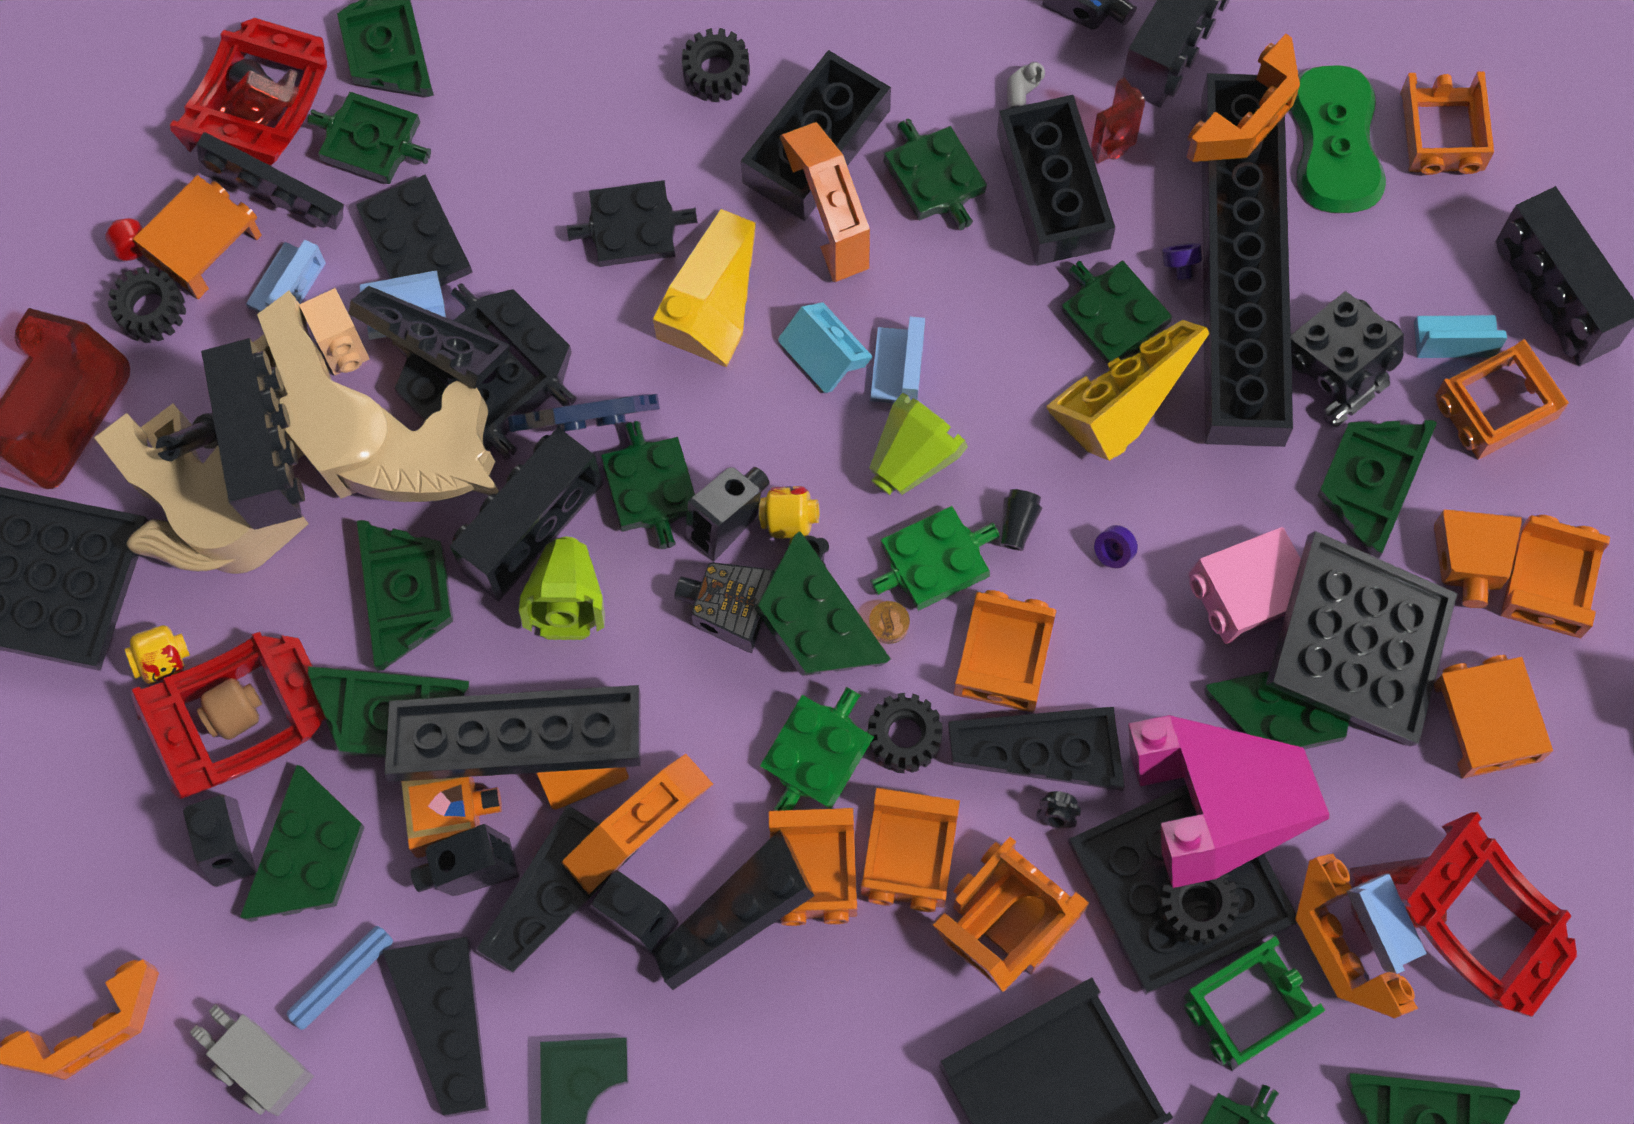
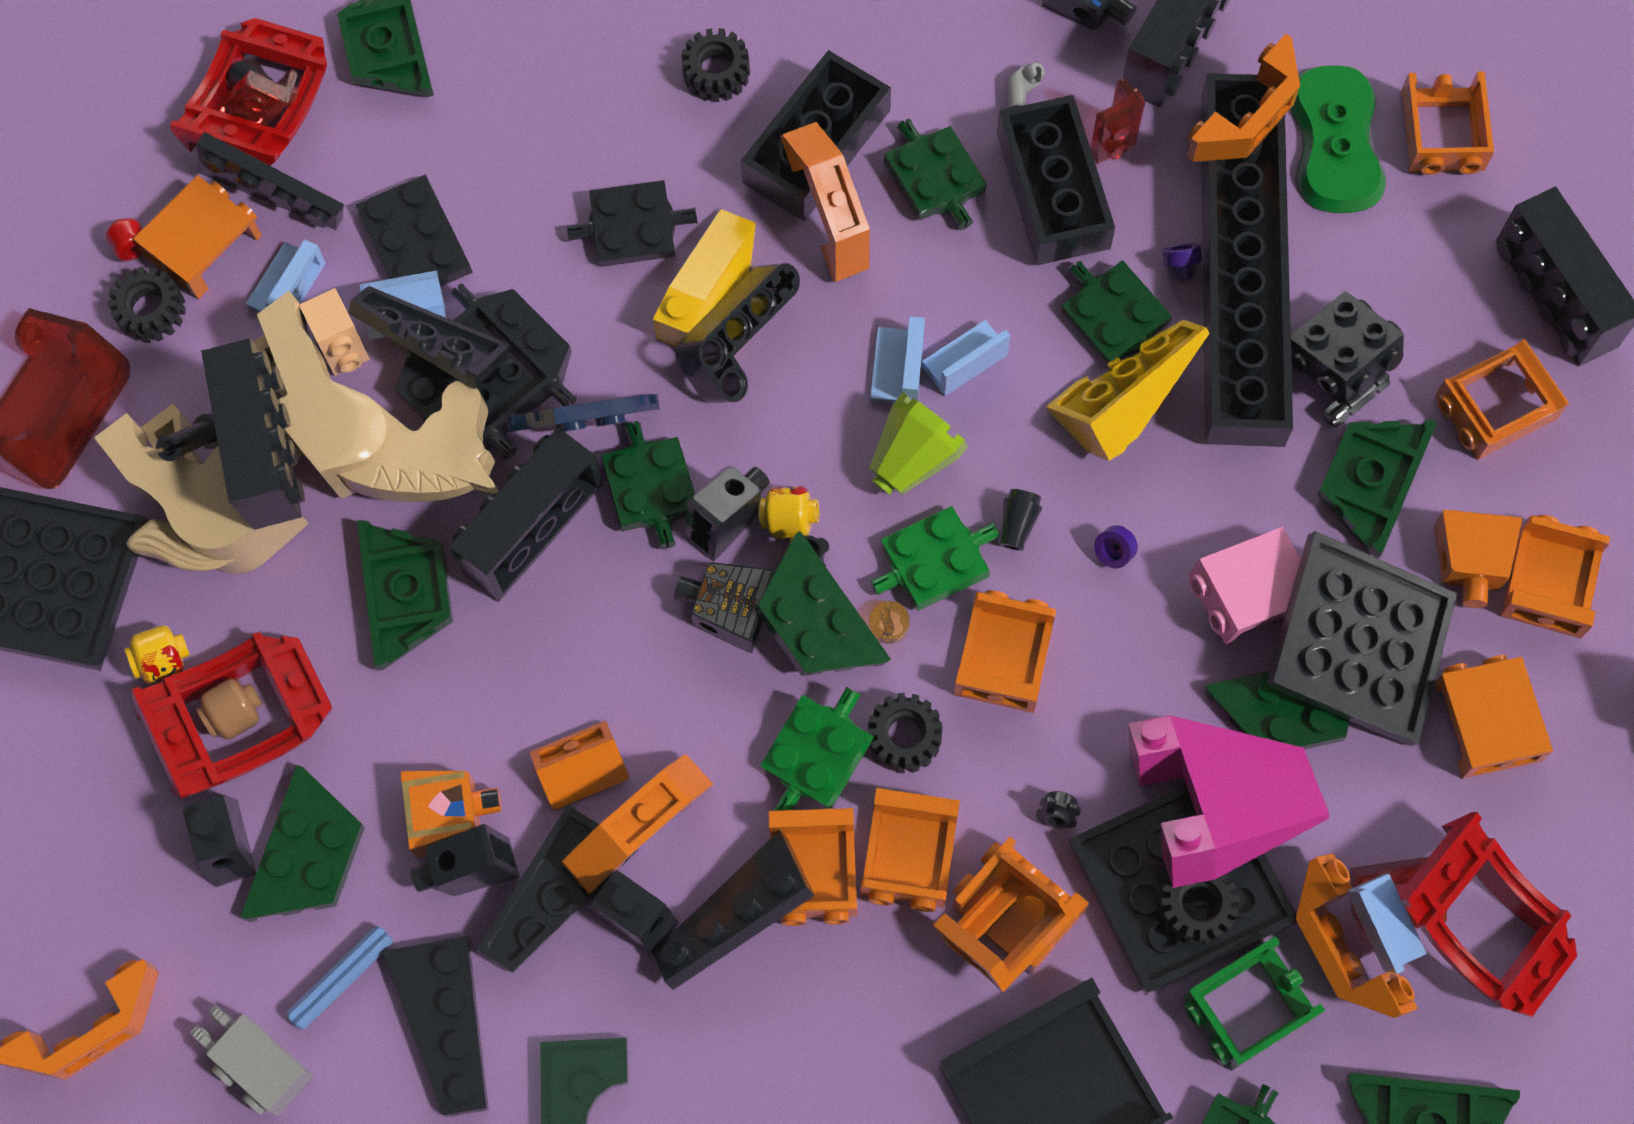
dark green plate [307,92,431,184] -> none
dark green wing [308,666,469,758] -> none
black plate [385,685,641,782] -> none
lime cone [519,536,605,640] -> none
medium azure panel [778,302,873,393] -> none
black wing [948,707,1125,791] -> none
medium azure panel [1414,315,1507,358] -> none
none -> black beam [676,263,800,403]
none -> light blue panel [922,320,1010,396]

